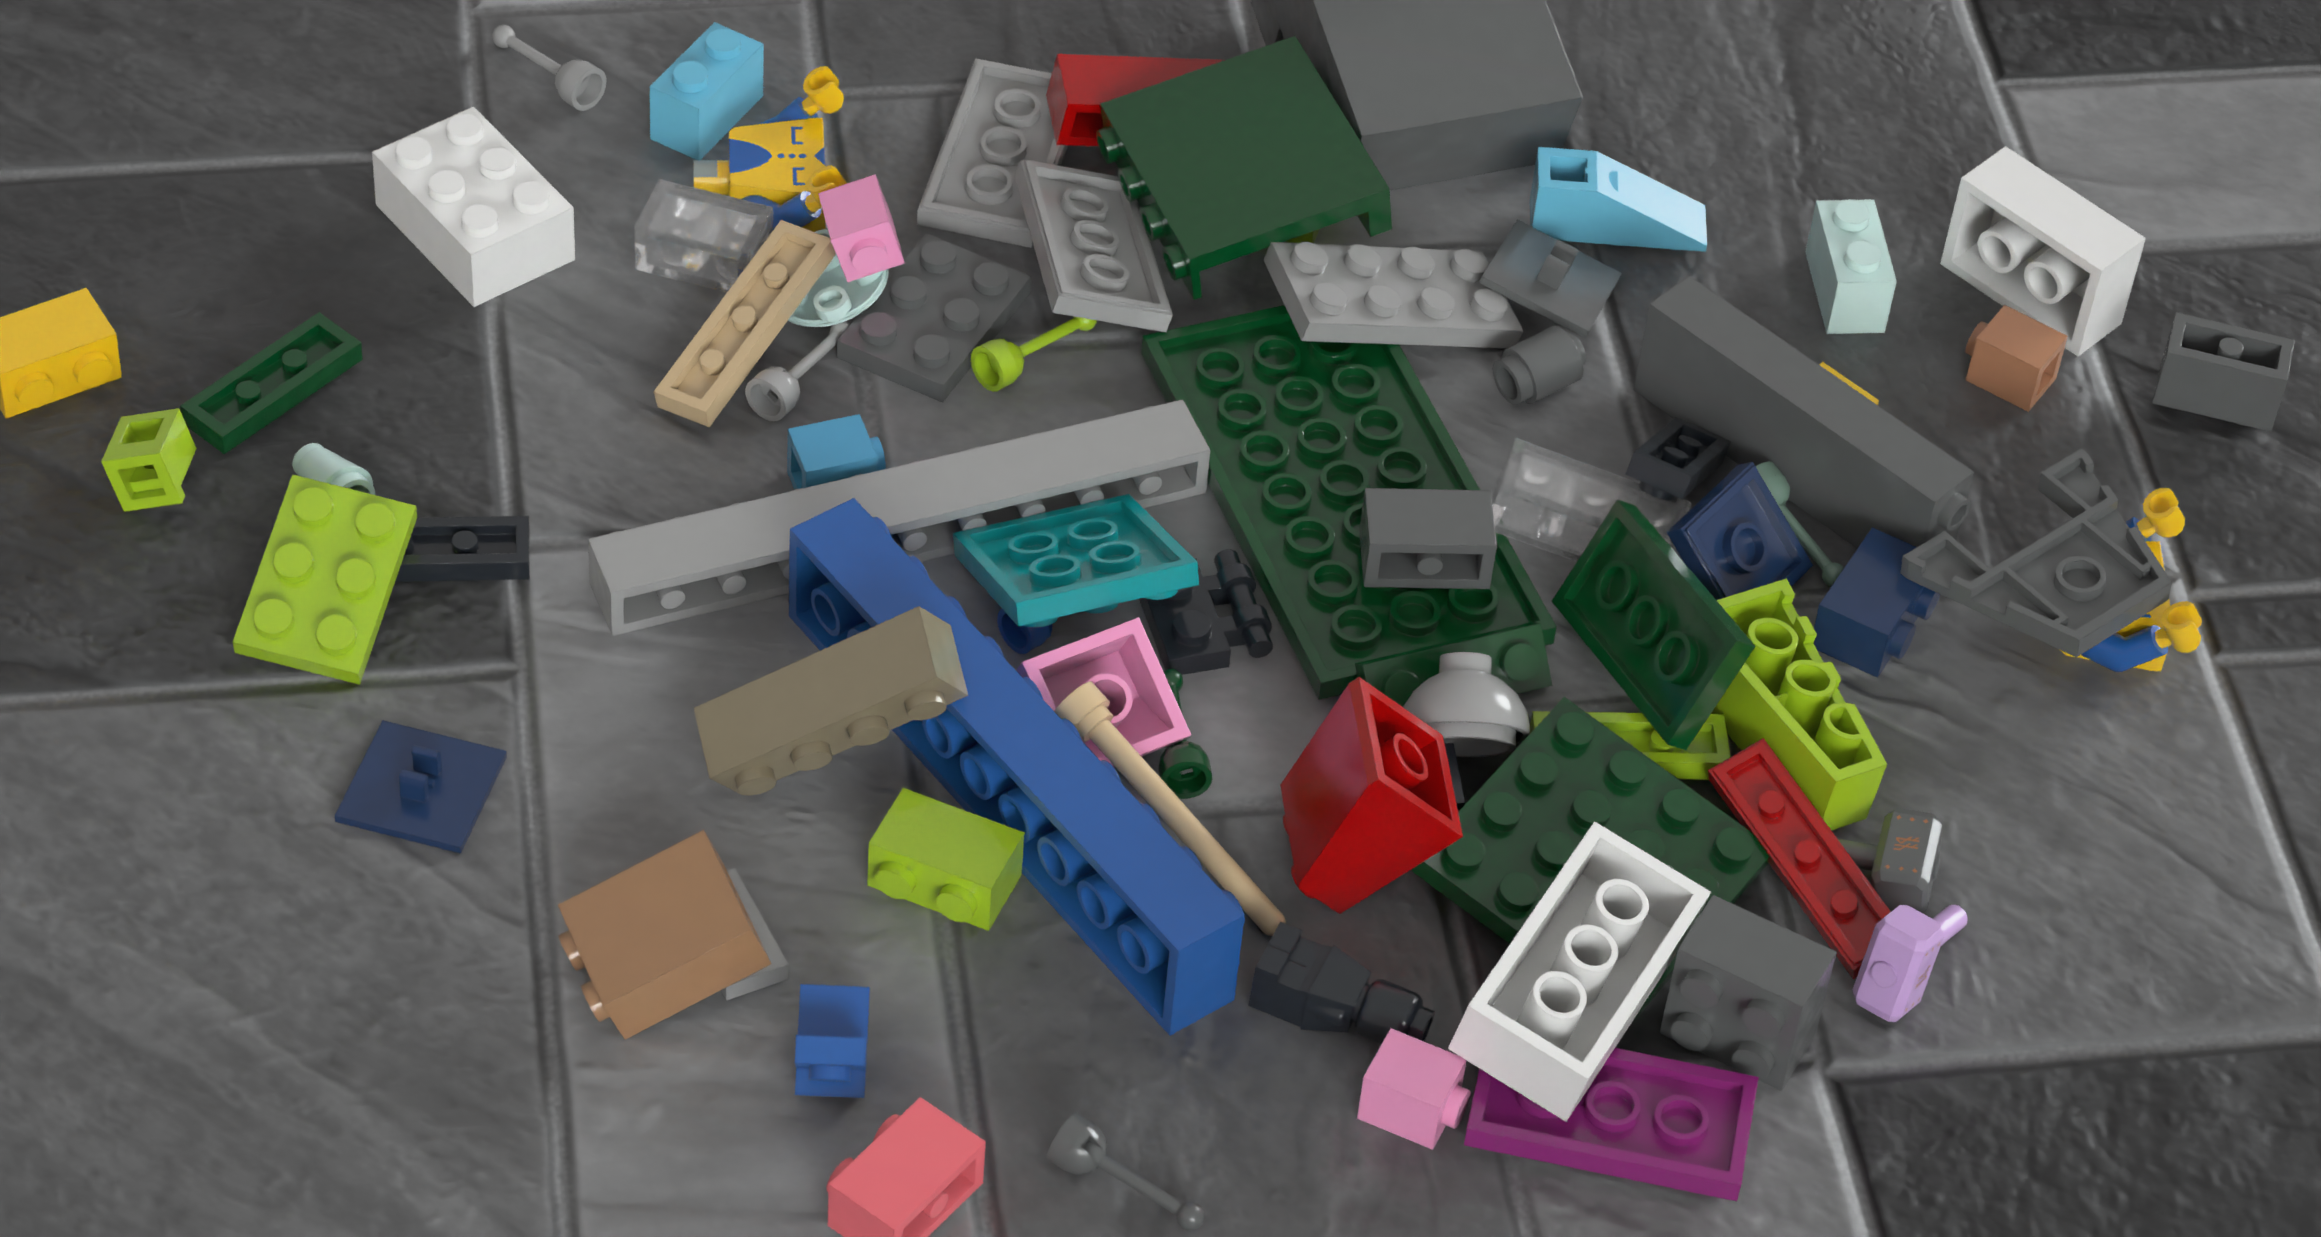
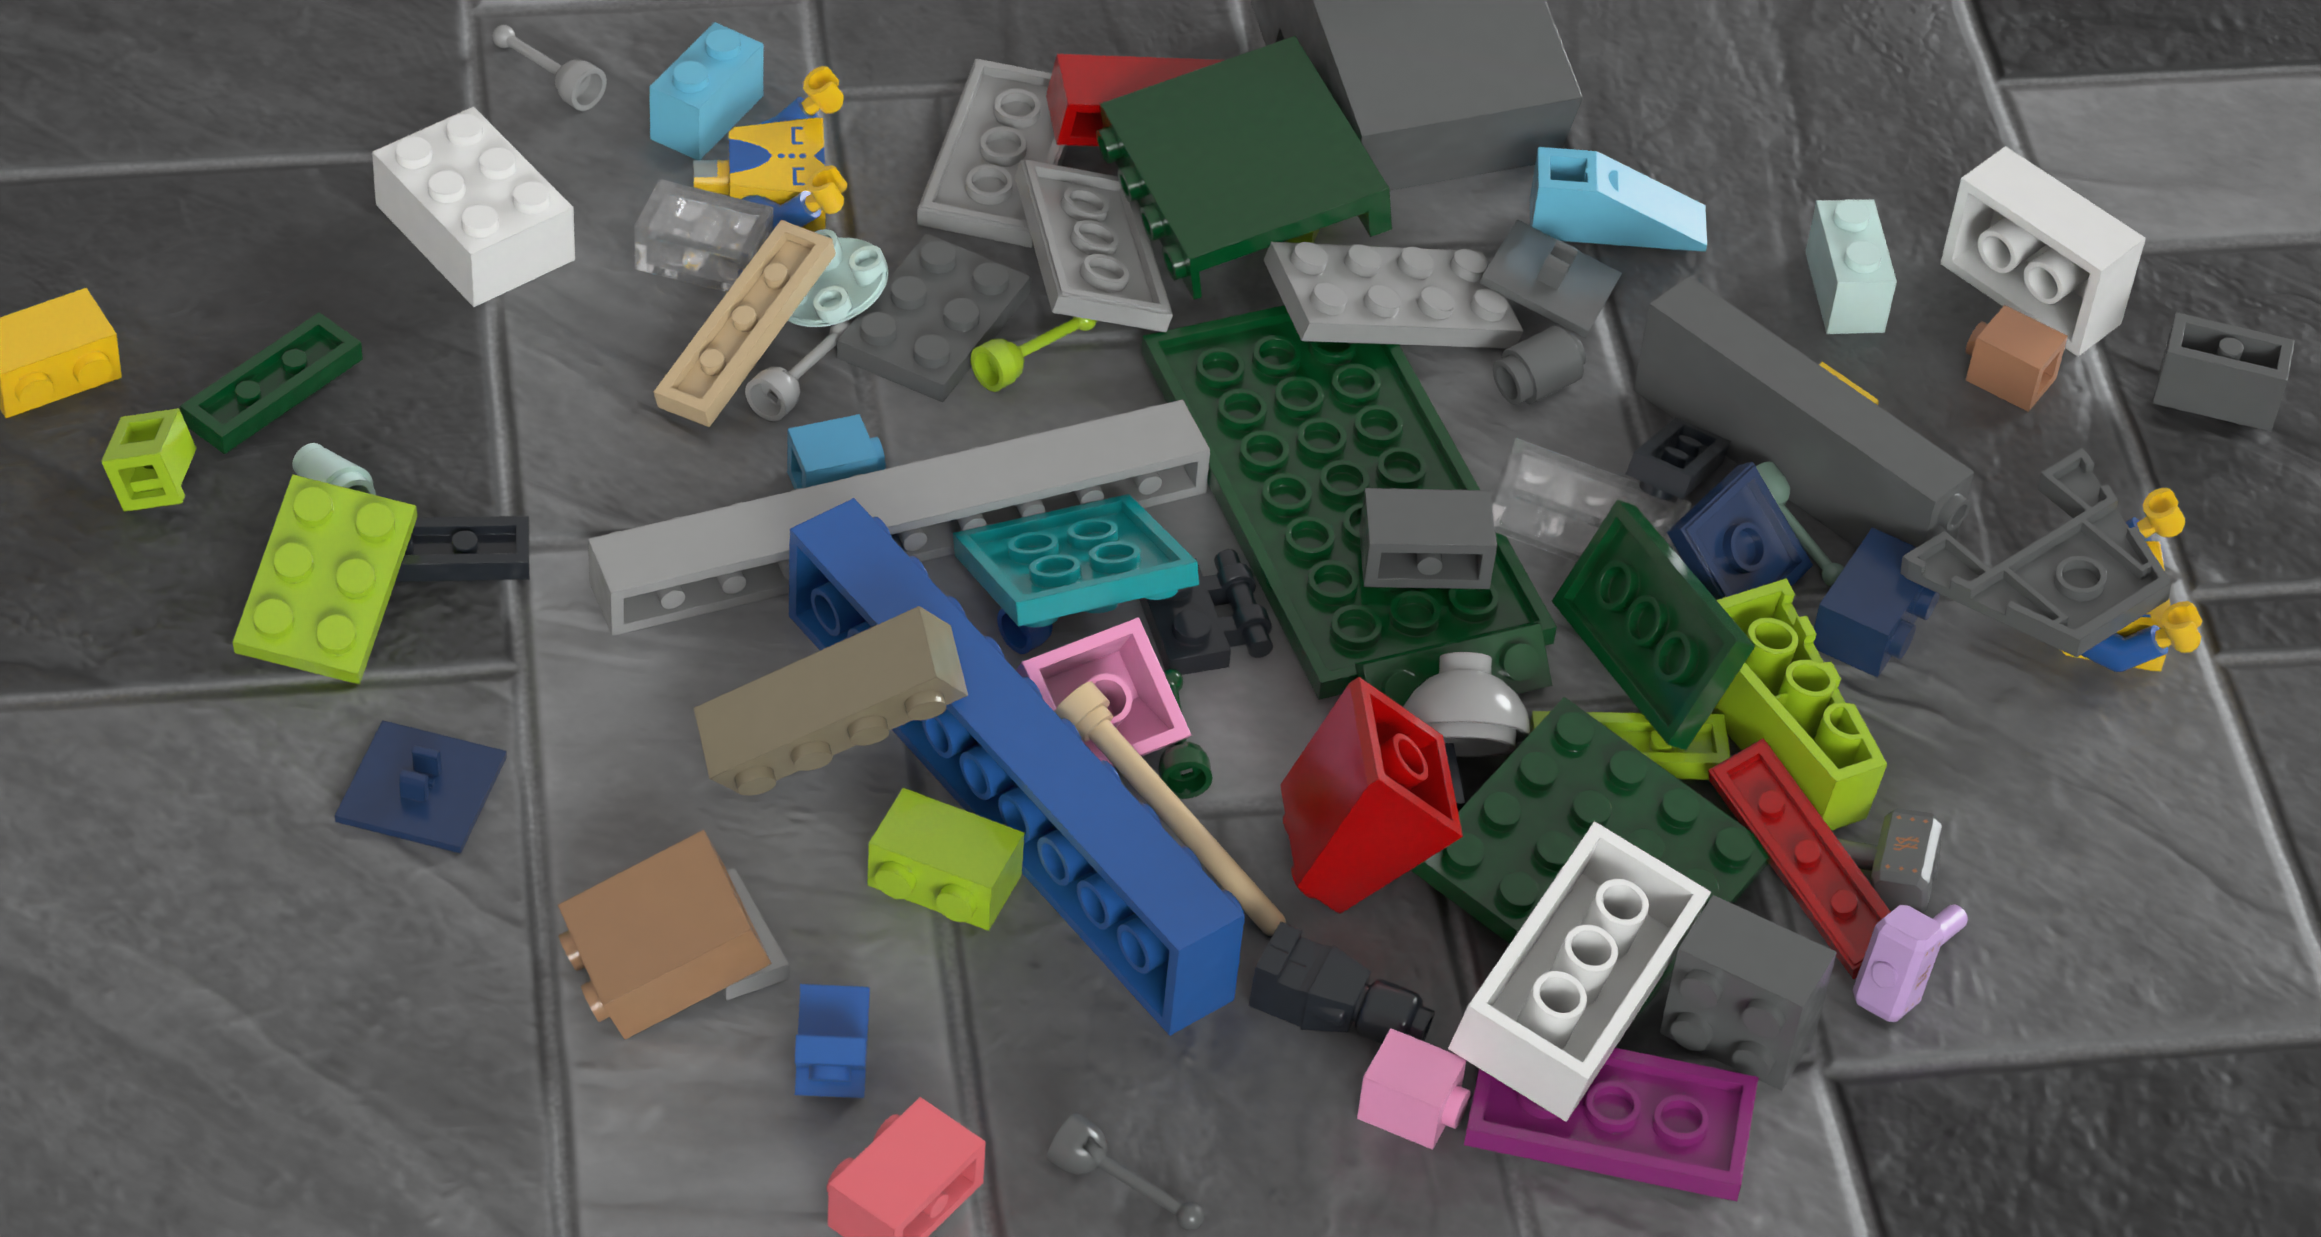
bright pink brick [818,174,905,282] -> none

